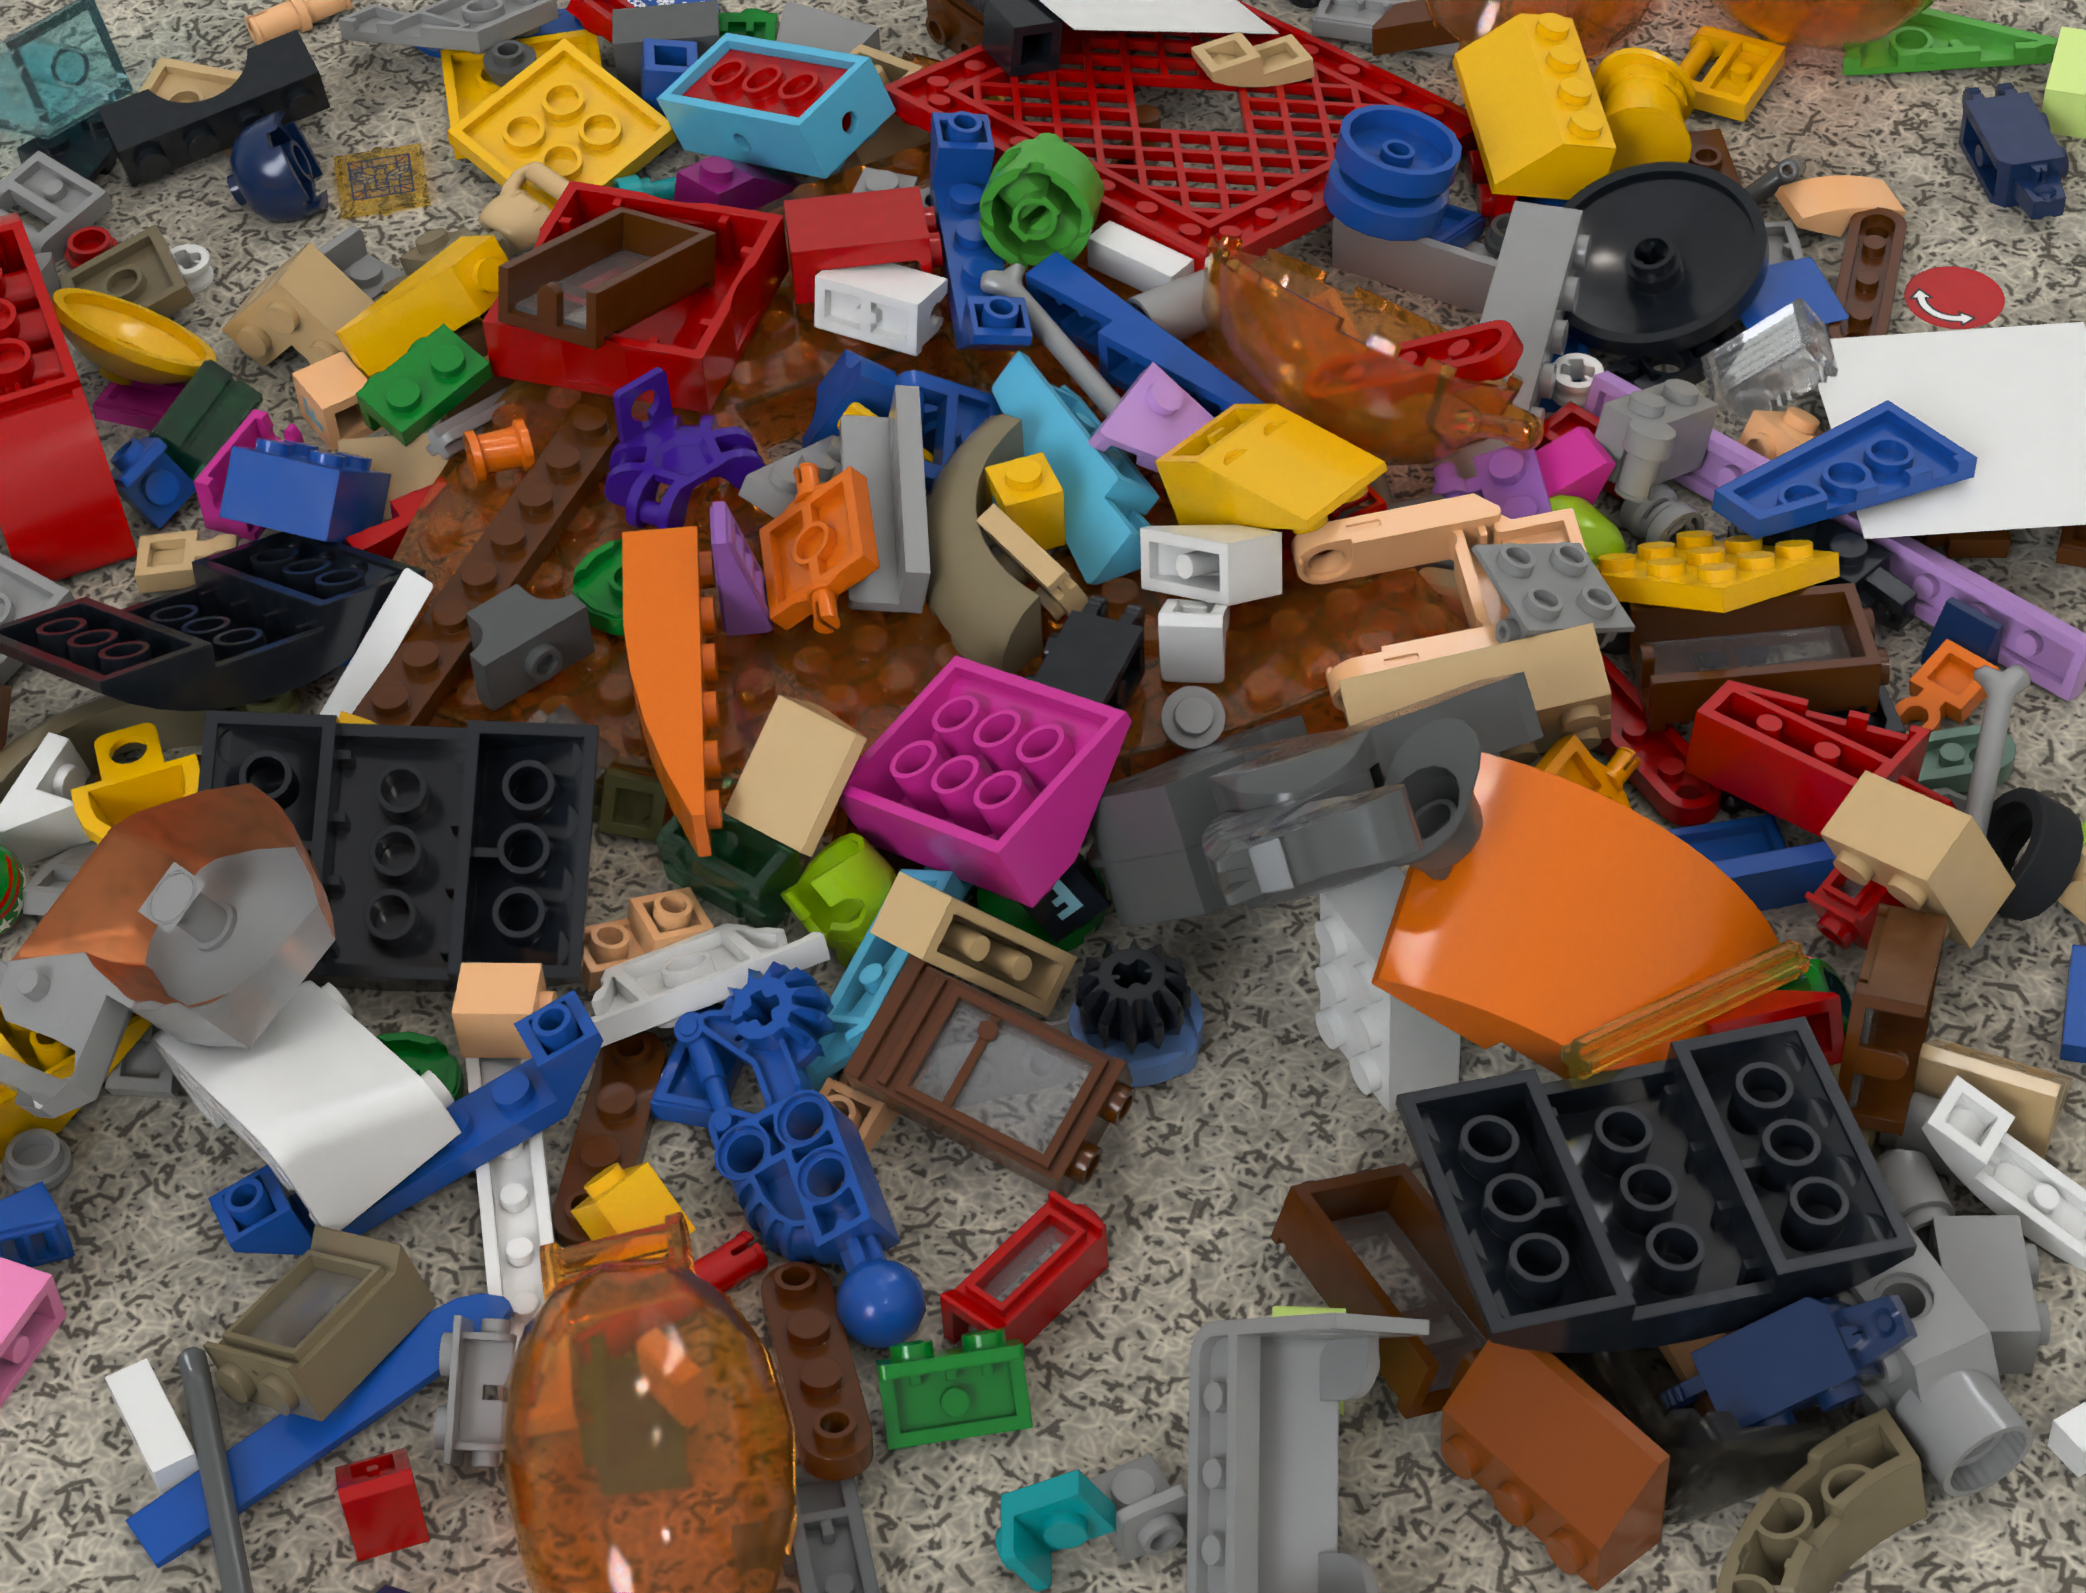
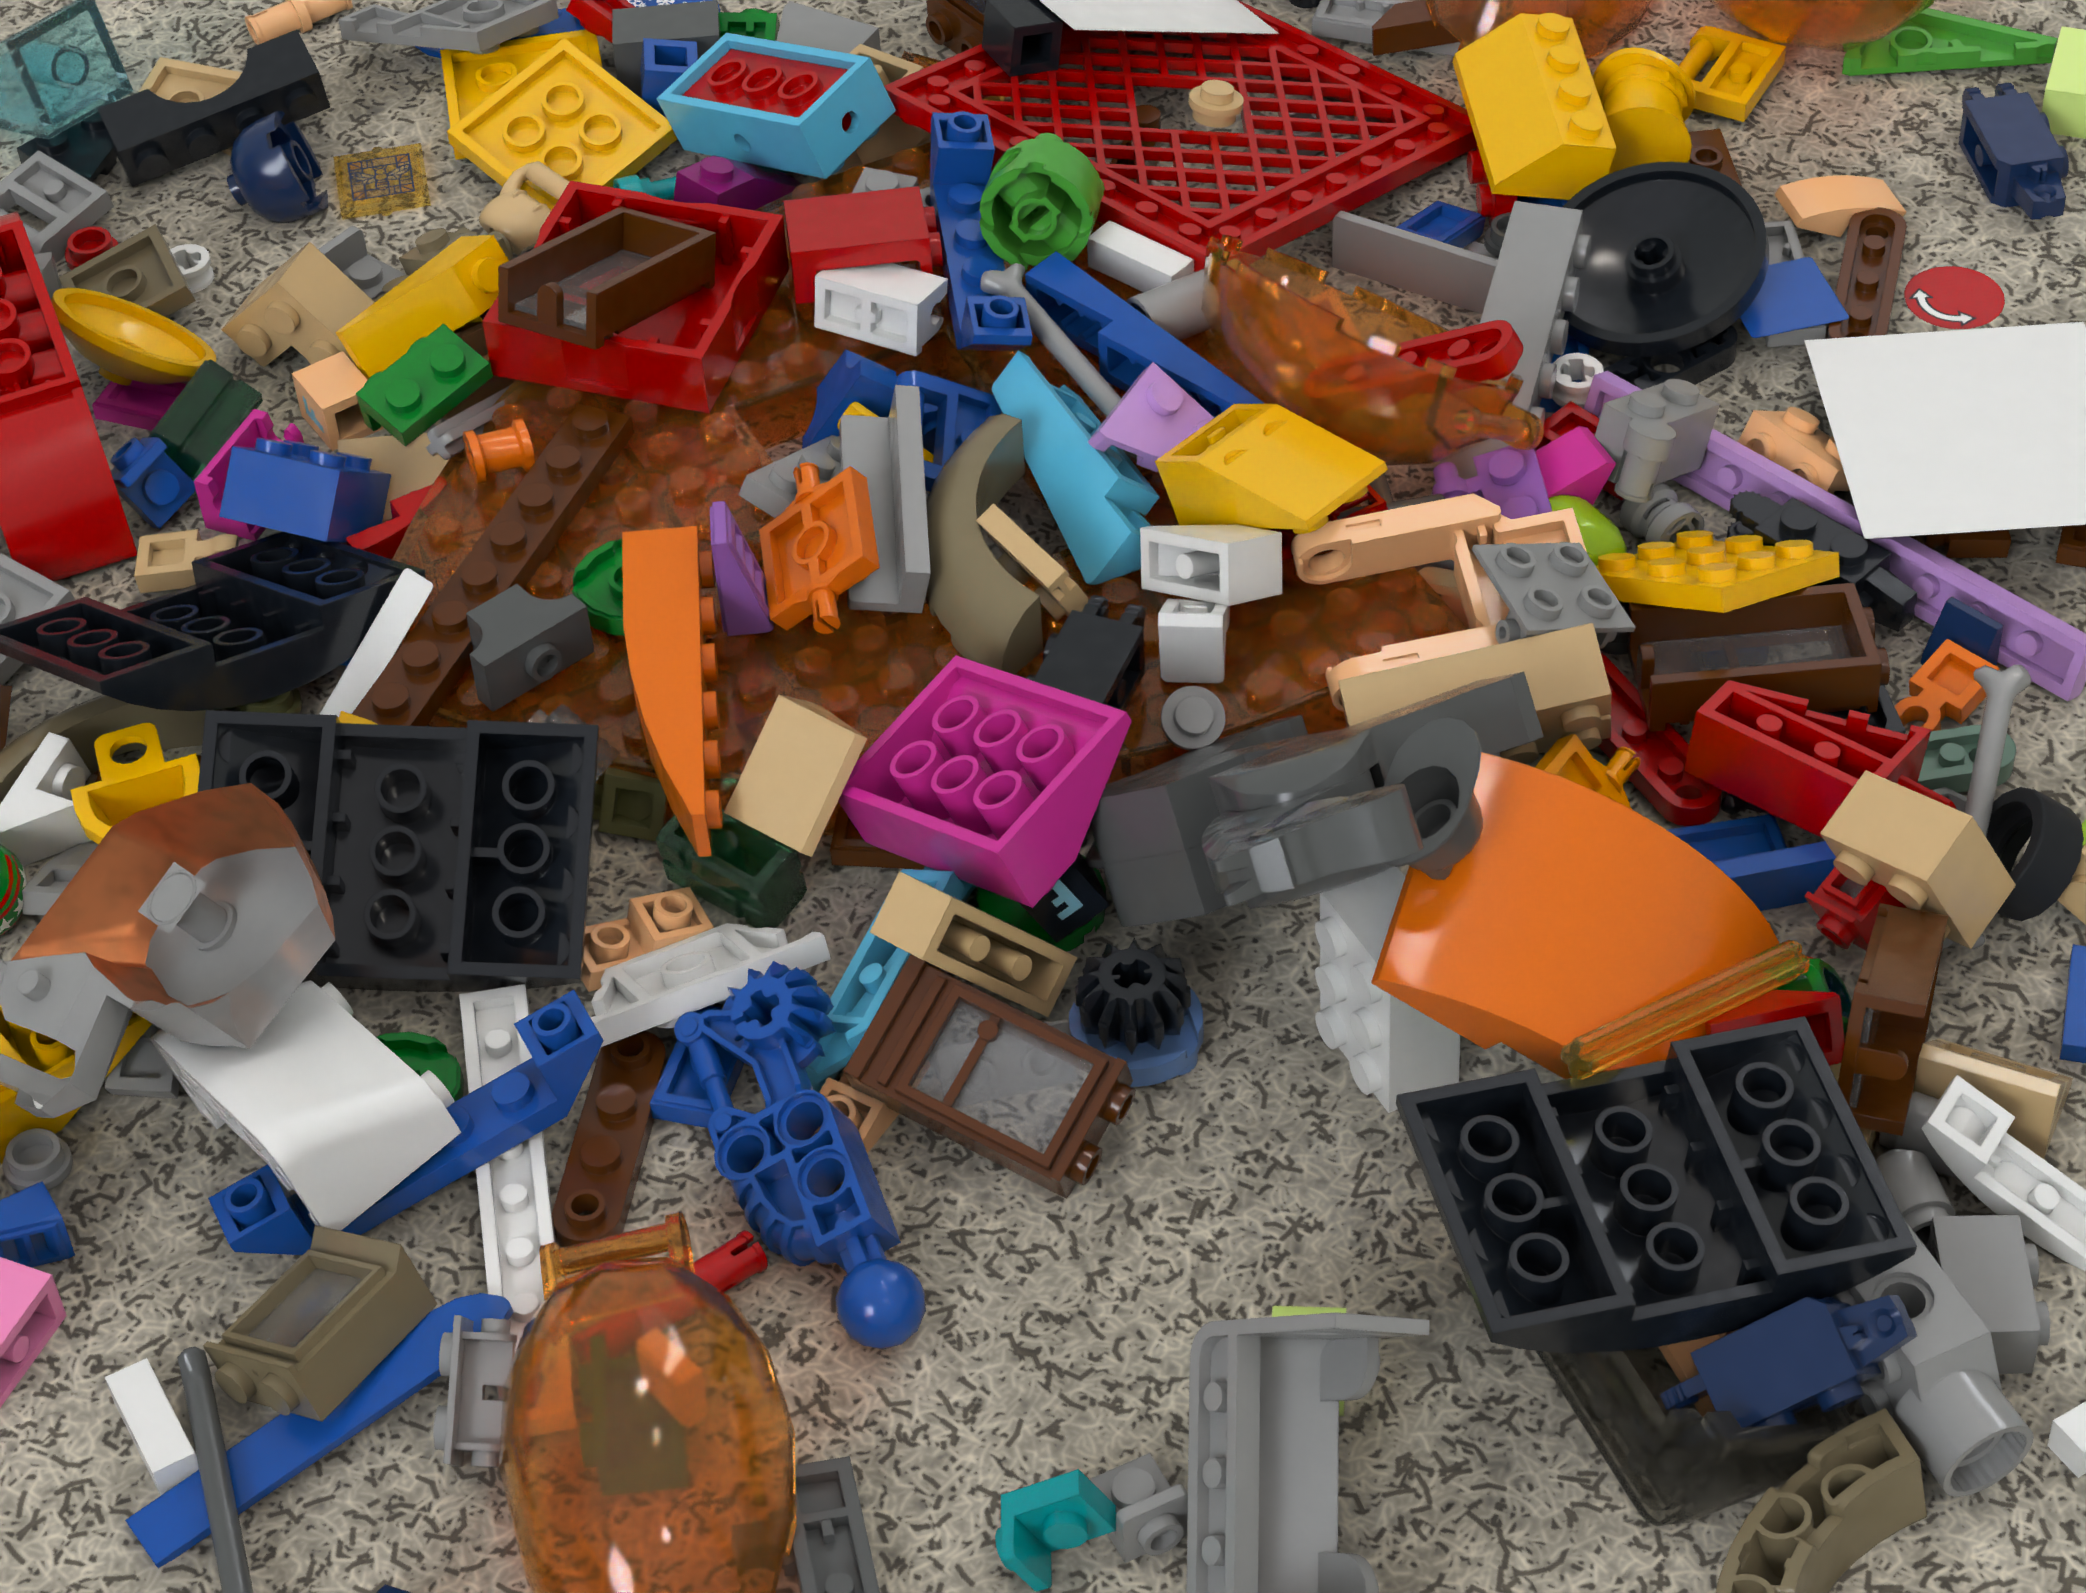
red slope [335,1447,430,1562] -> none
light nougat brick [451,962,558,1058] -> none
dark grey plate [483,40,537,87] -> none
yellow brick [571,1161,696,1278] -> none
dark purple piece [604,367,765,529] -> none
reddish brown plate [761,1261,874,1481] -> none
lime helmet [780,833,898,967] -> none
green bracket [875,1328,1033,1450] -> none
red window [940,1190,1109,1348] -> none
yellow brick [985,452,1066,550] -> none
tan slope [1191,32,1315,87] -> none
reddish brown door [1271,1163,1489,1419] -> none
blue wheel [1323,105,1462,241] -> none
dark orange slope [1441,1339,1670,1591] -> none
clear brick [1700,298,1838,429] -> none
blue wing [1712,400,1978,539] -> none
dark grey piece [1744,155,1807,206] -> none
none -> tan plate [1188,80,1244,128]

